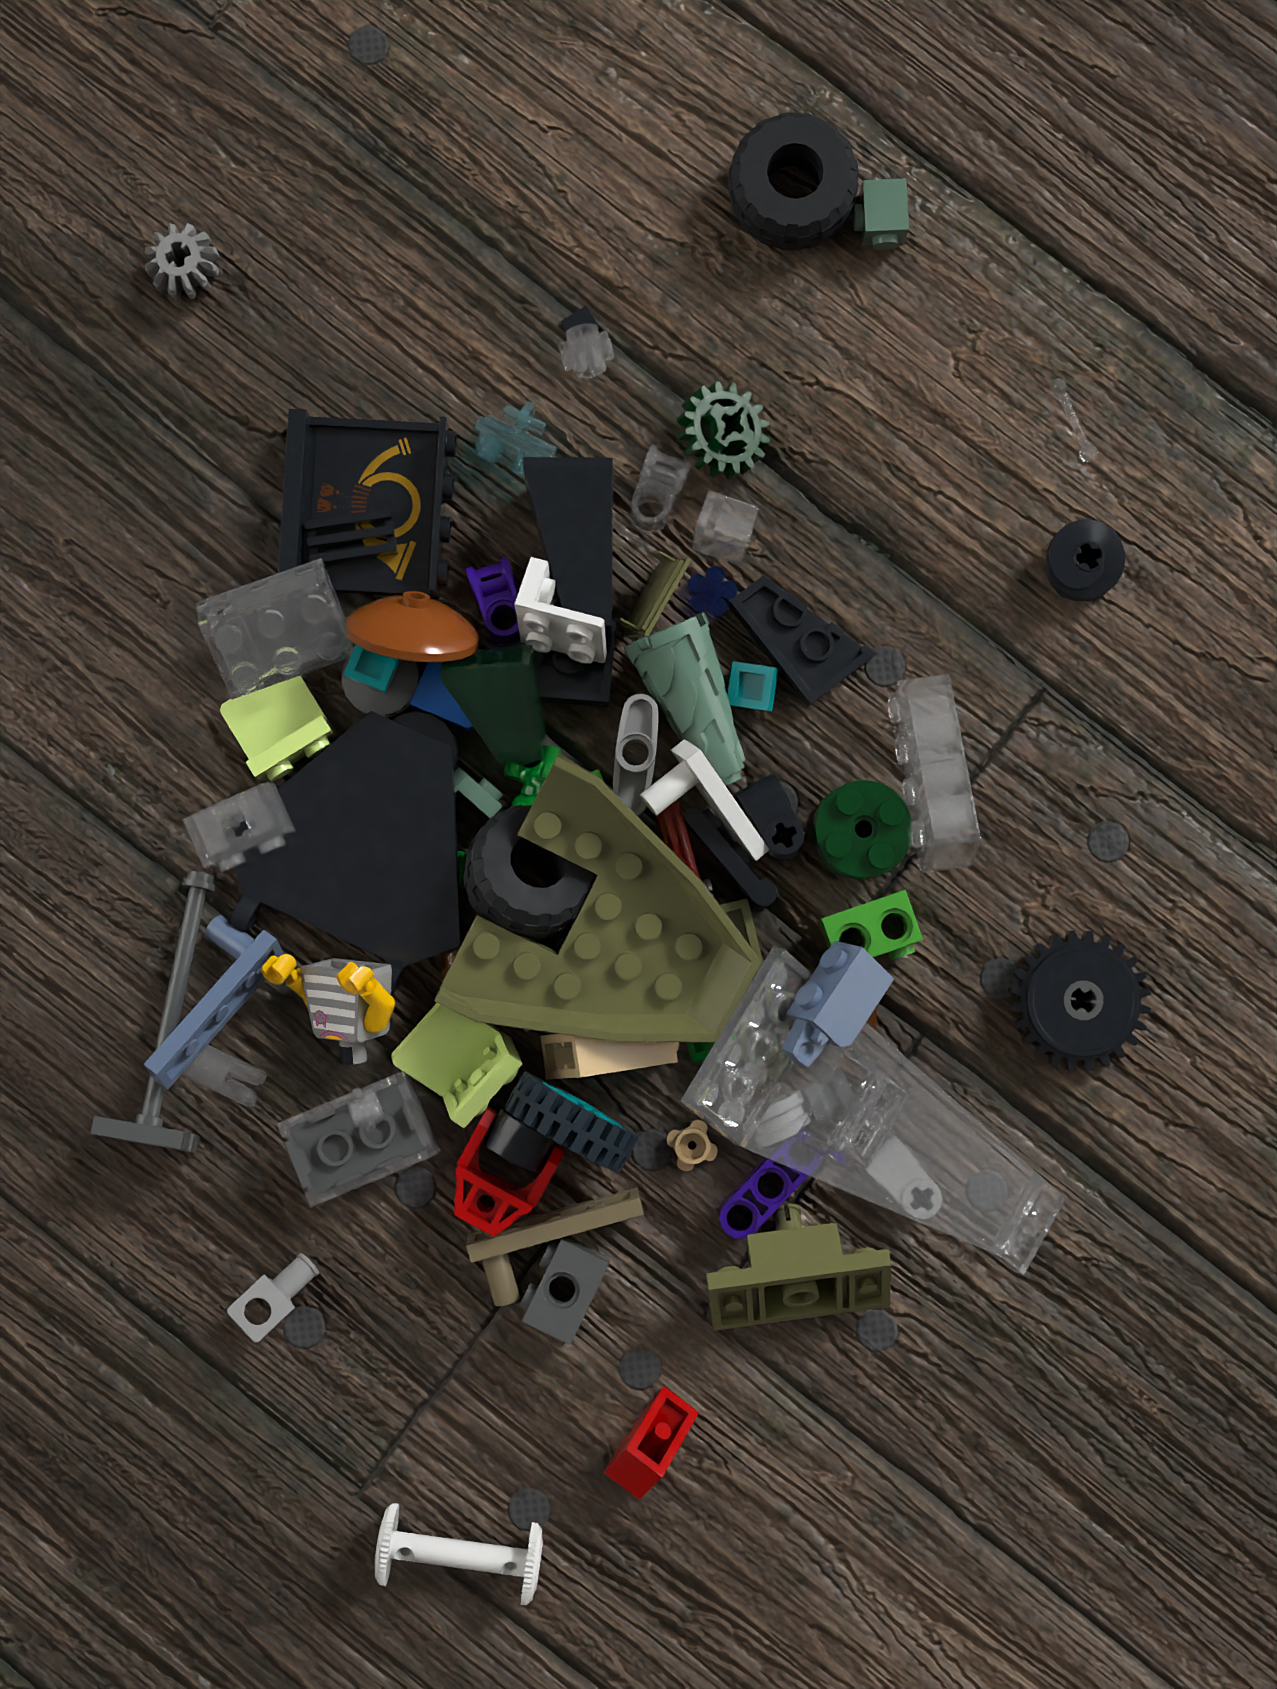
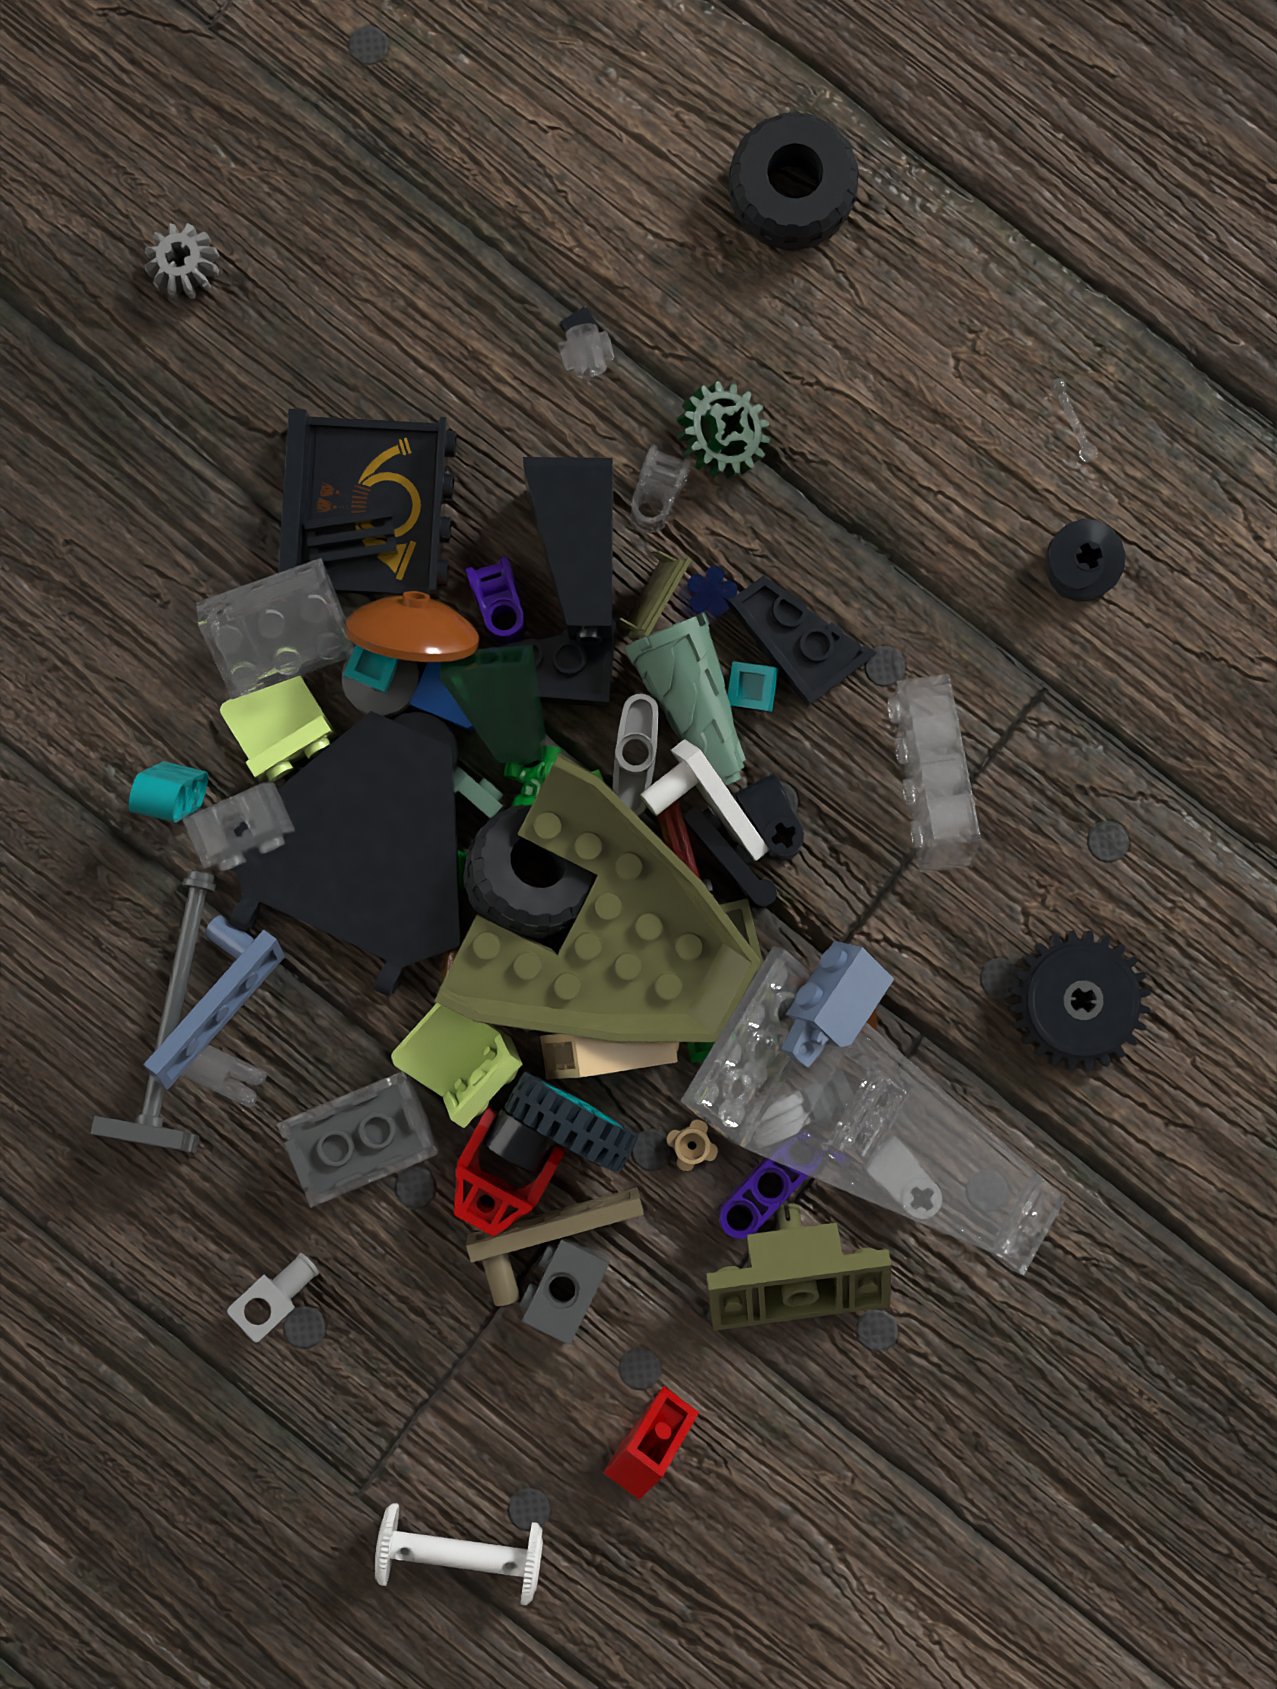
torso [261,954,395,1065] -> none
clear plate [347,1087,384,1132] -> none
clear light blue hips [474,401,558,478] -> none
white bracket [515,557,607,664] -> none
clear panel [692,490,758,566] -> none
dark green wheel [811,780,913,879] -> none
bright green brick [818,889,923,960] -> none
sand green brick [852,178,909,251] -> none
none -> teal beam [129,761,208,823]

